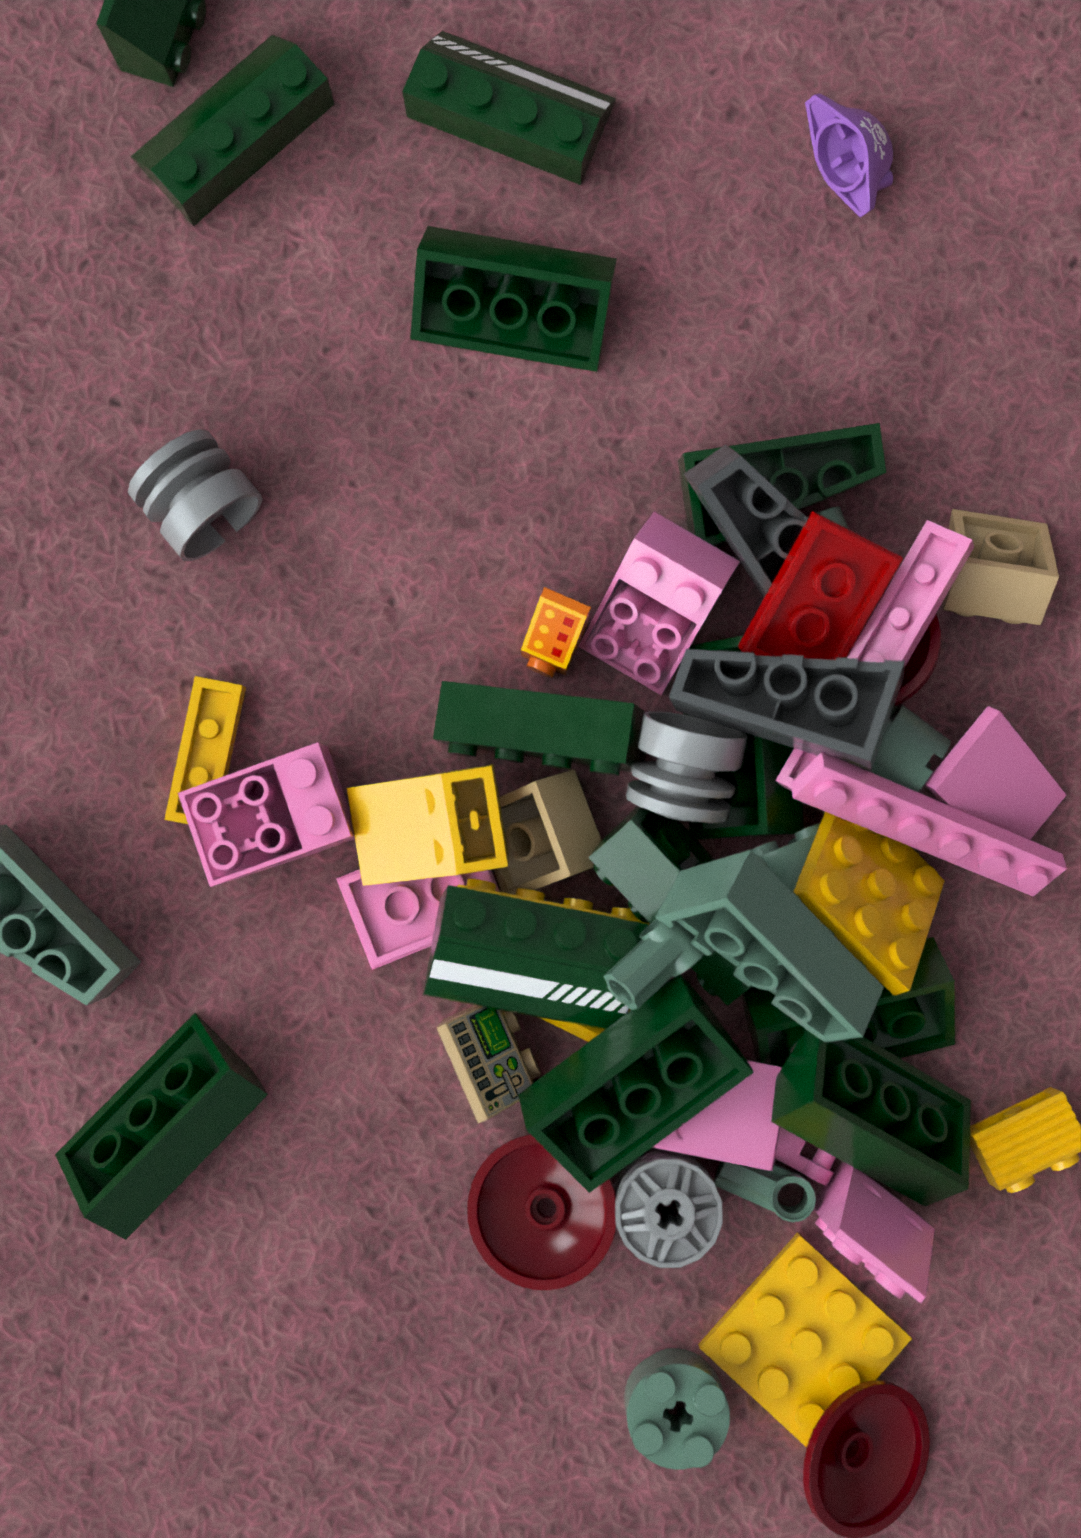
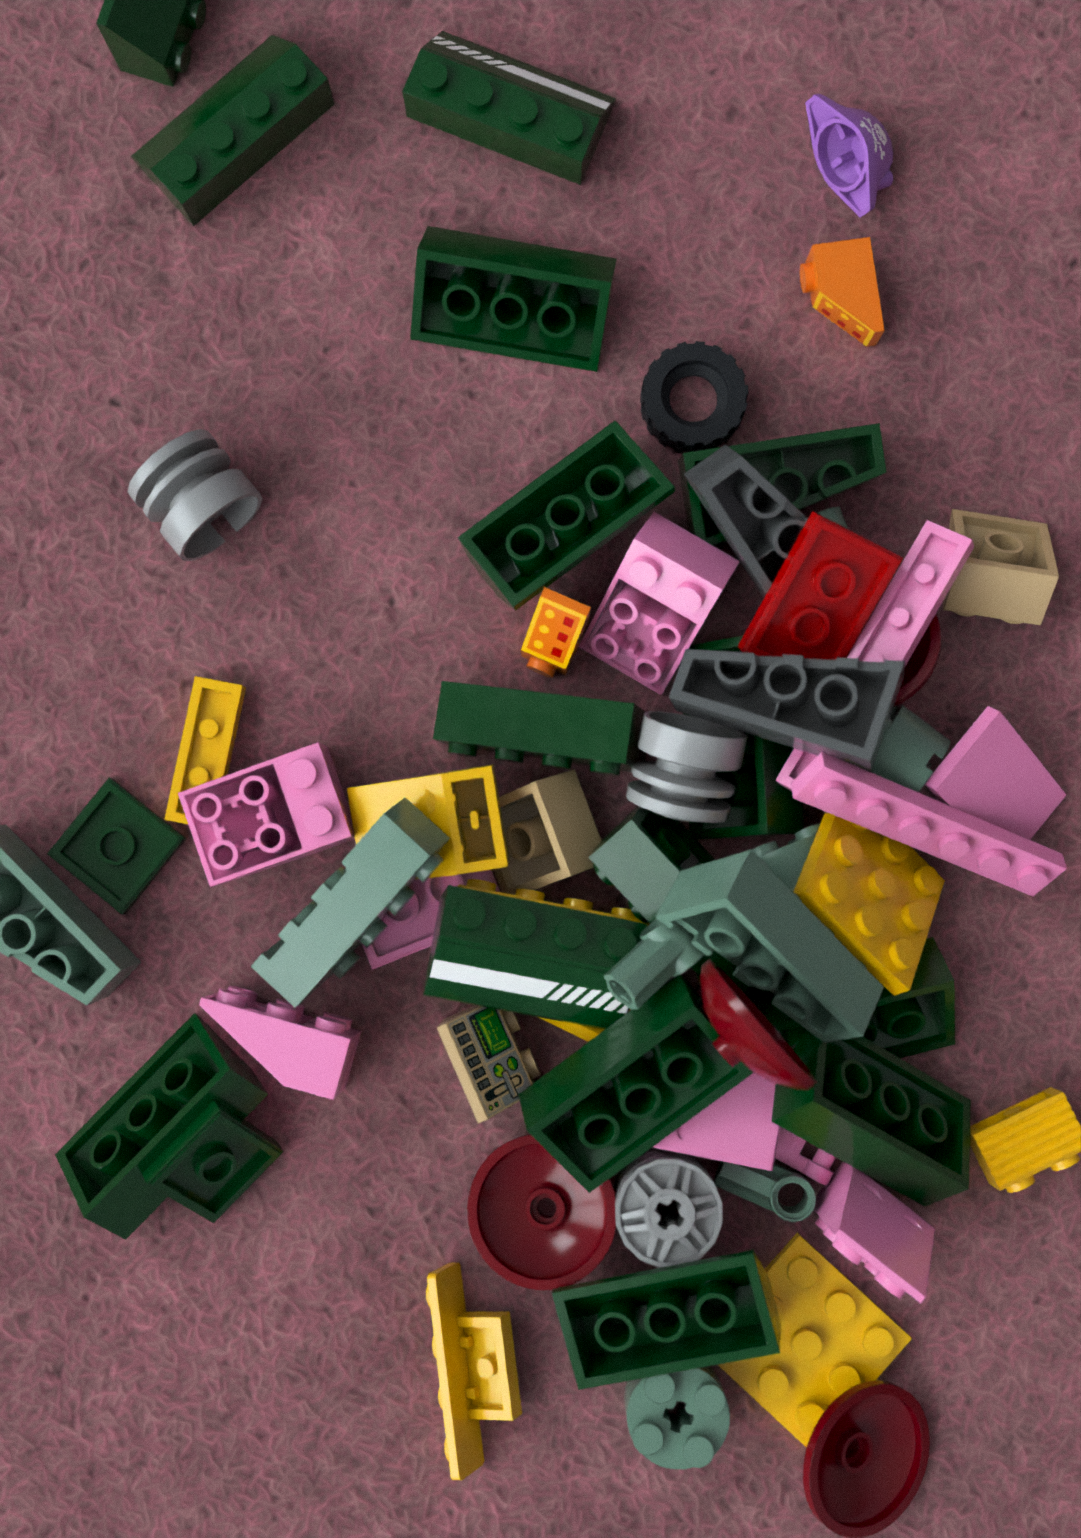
none -> dark green tile [47,778,187,915]
none -> dark green tile [141,1100,284,1223]
none -> bright pink slope [199,986,362,1100]
none -> sand green wedge [250,797,450,1008]
none -> yellow bracket [426,1262,522,1480]
none -> dark green slope [457,420,676,611]
none -> dark green slope [552,1249,781,1390]
none -> black tyre [640,341,749,454]
none -> dark red dish [700,959,817,1090]
none -> orange slope [800,237,885,347]

